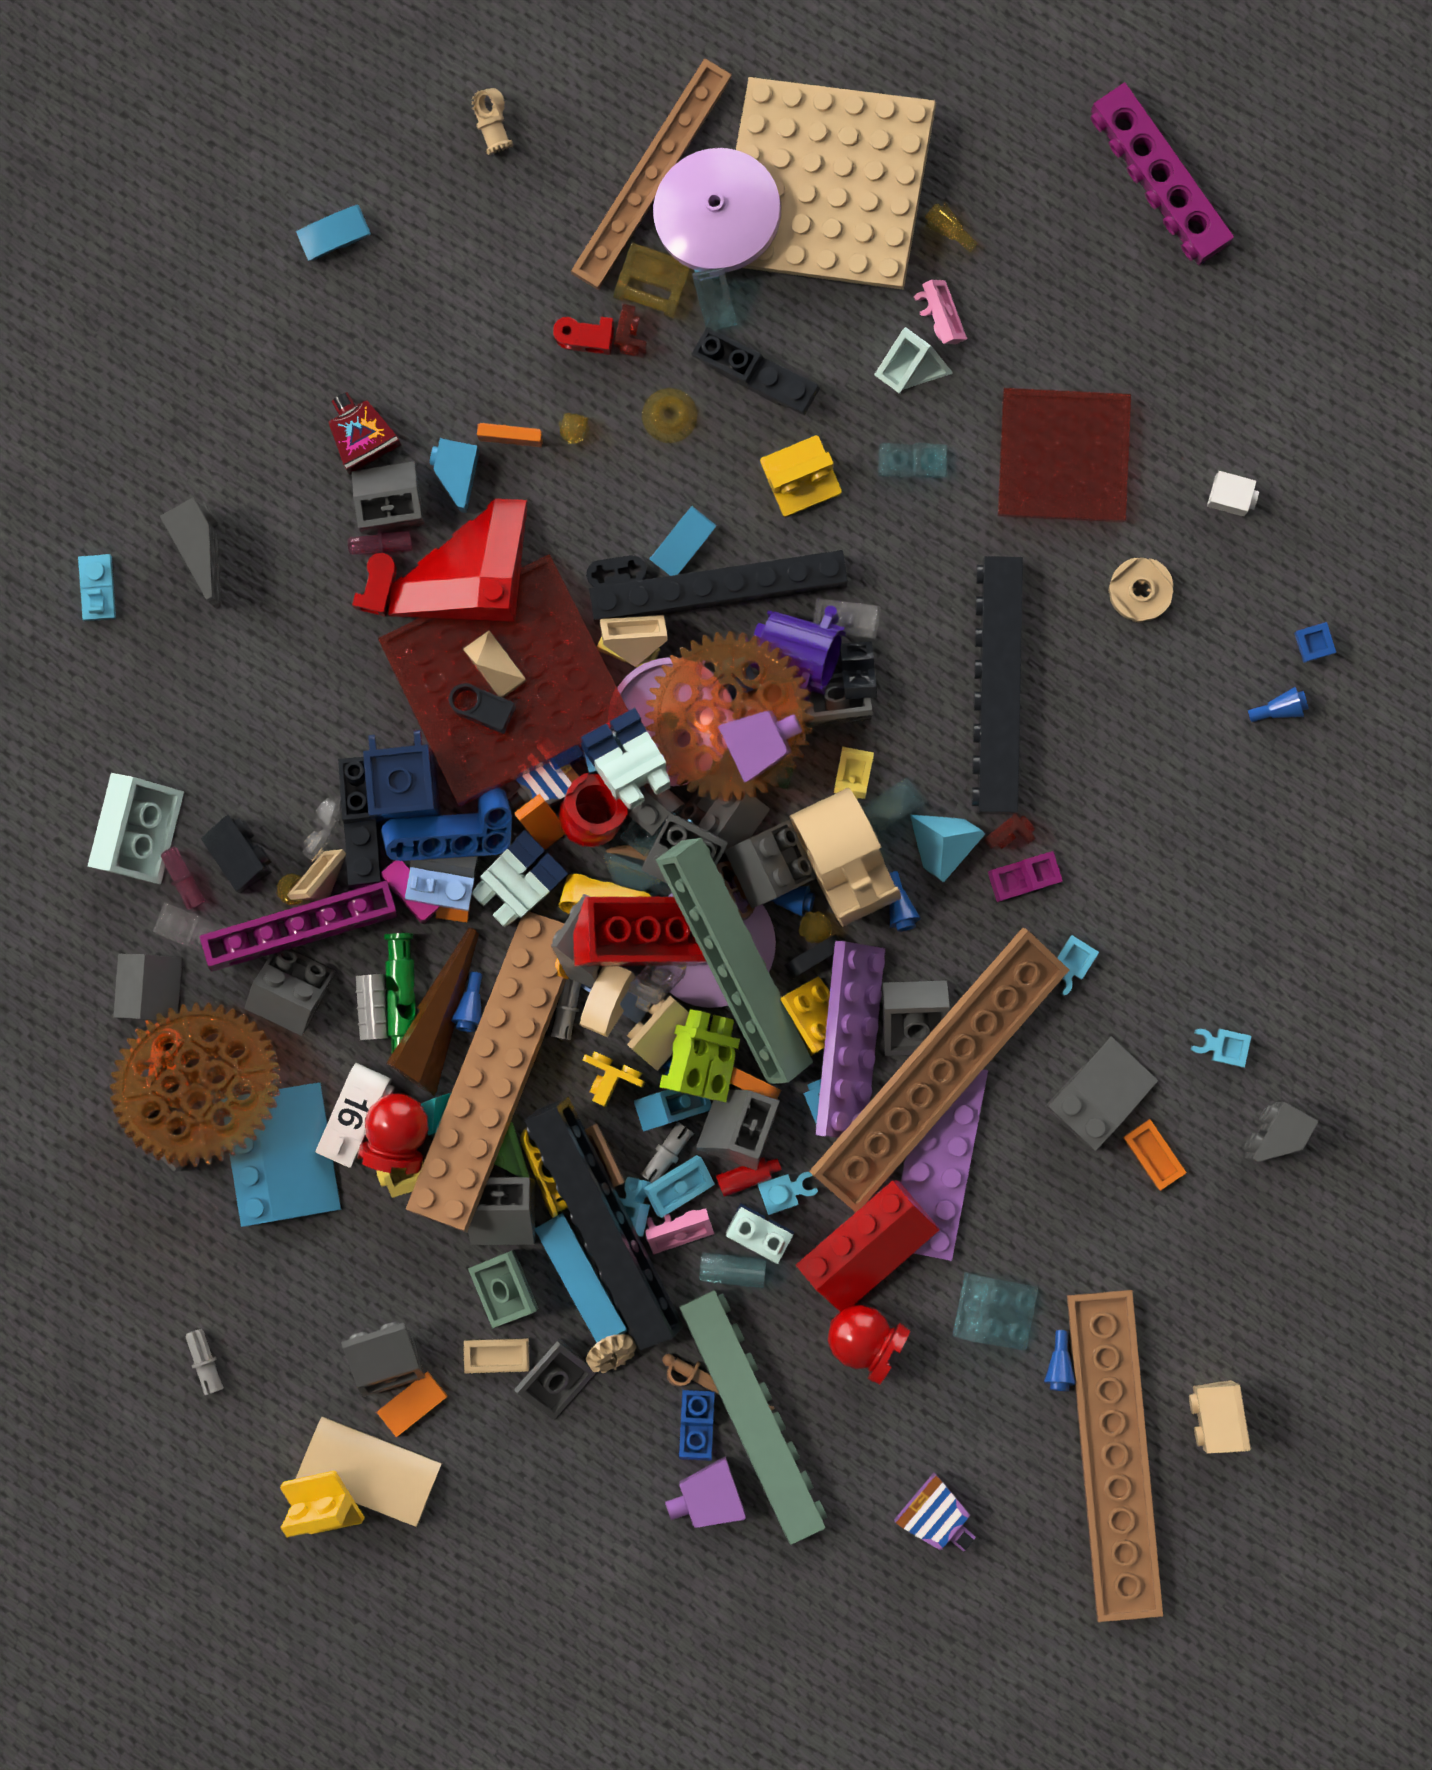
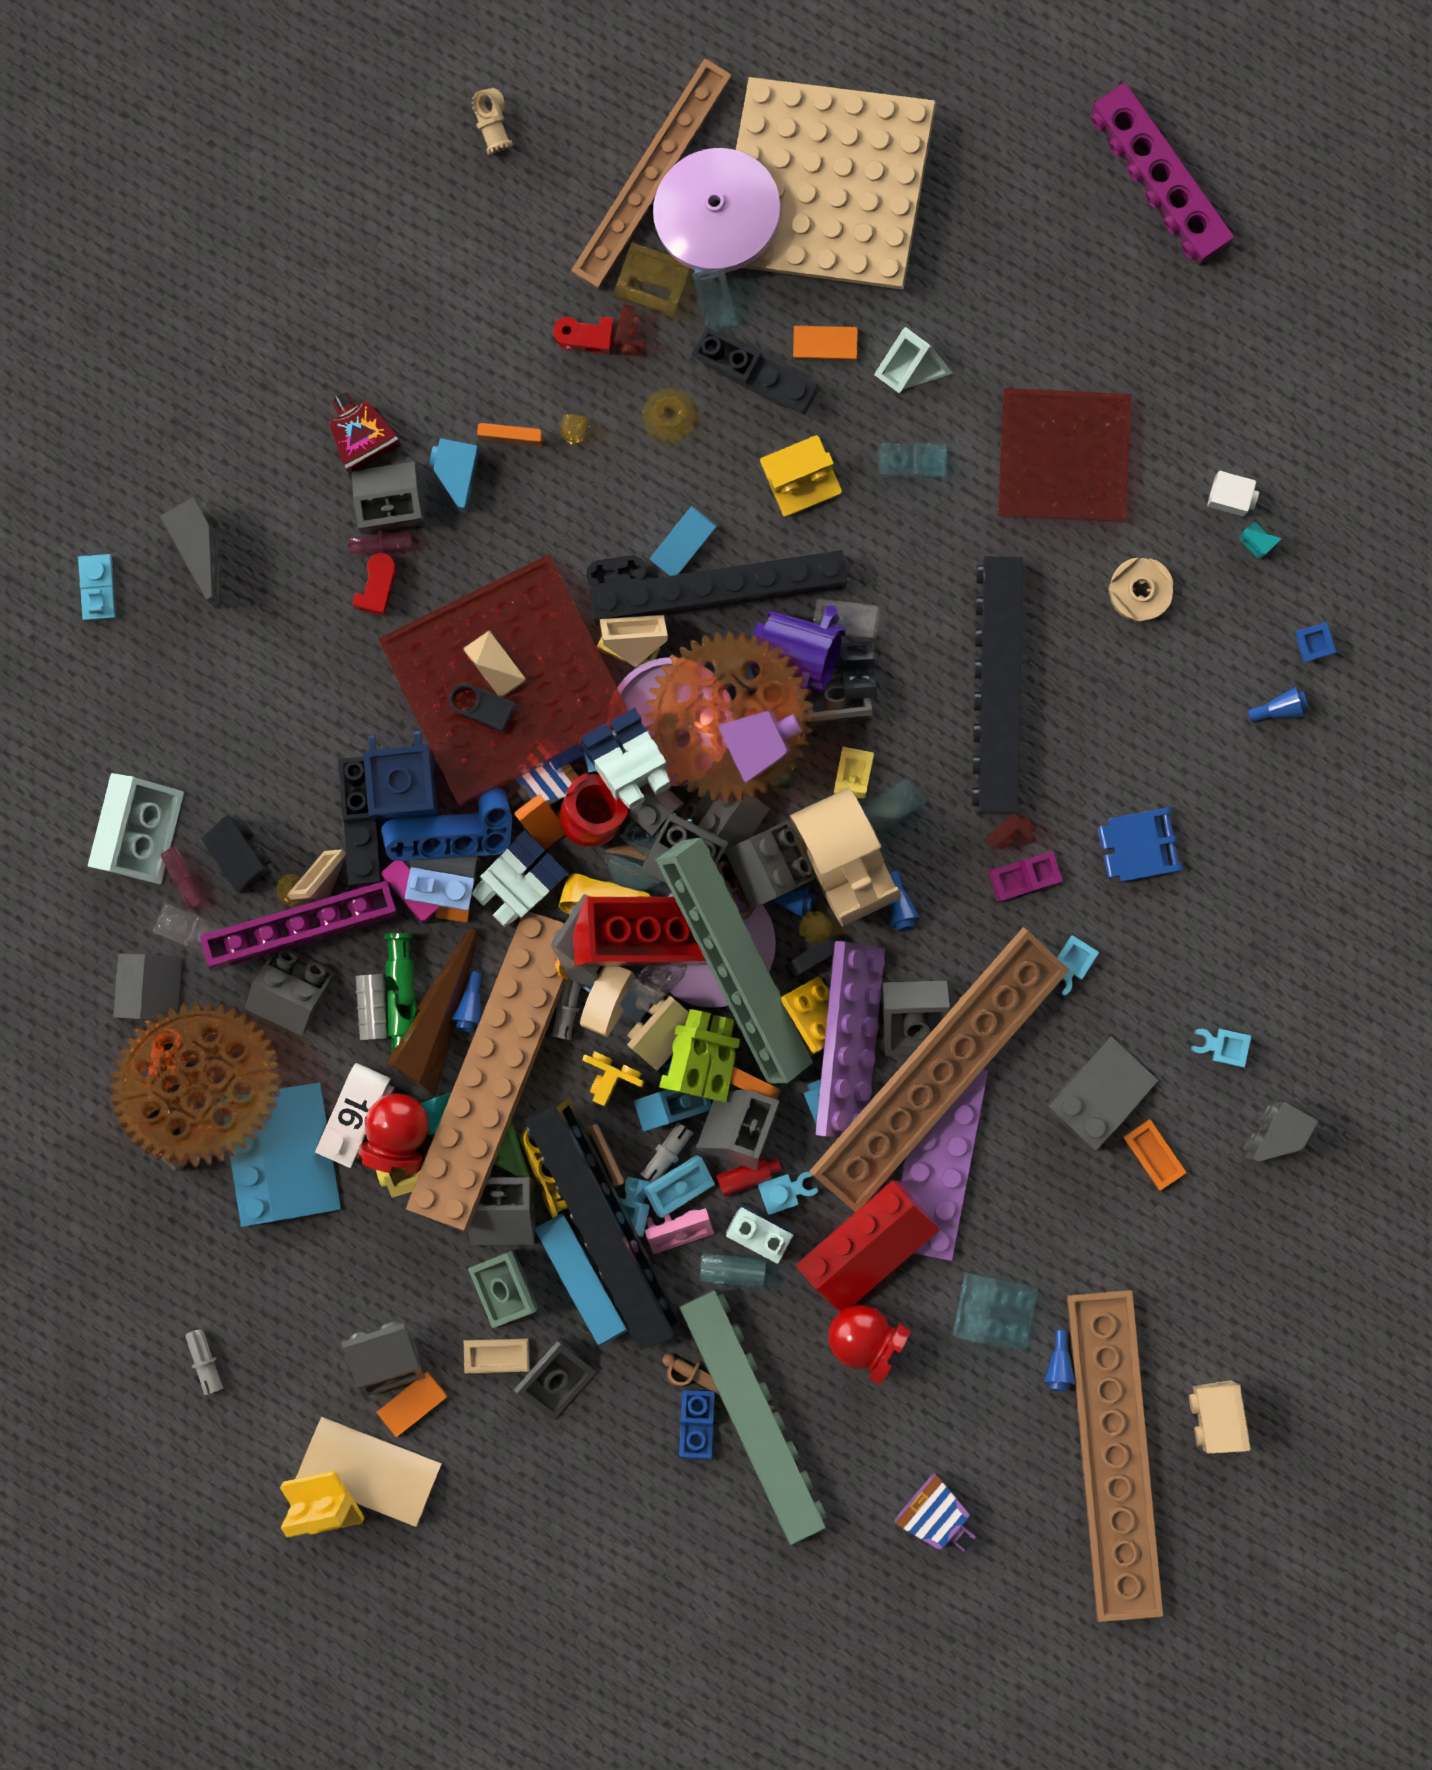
dark azure slope [296,205,371,261] -> none
clear slope [302,796,342,862] -> none
red slope [388,499,528,622] -> none
tan gear [586,1334,637,1373] -> none
medium lavender torso [665,1457,746,1528] -> none
medium azure slope [910,815,985,882] -> none
bright pink plate [914,280,967,344] -> none
clear yellow cone [924,202,978,252] -> none
none -> orange tile [793,326,857,361]
none -> blue plate [1098,807,1183,882]
none -> teal slope [1239,522,1281,559]

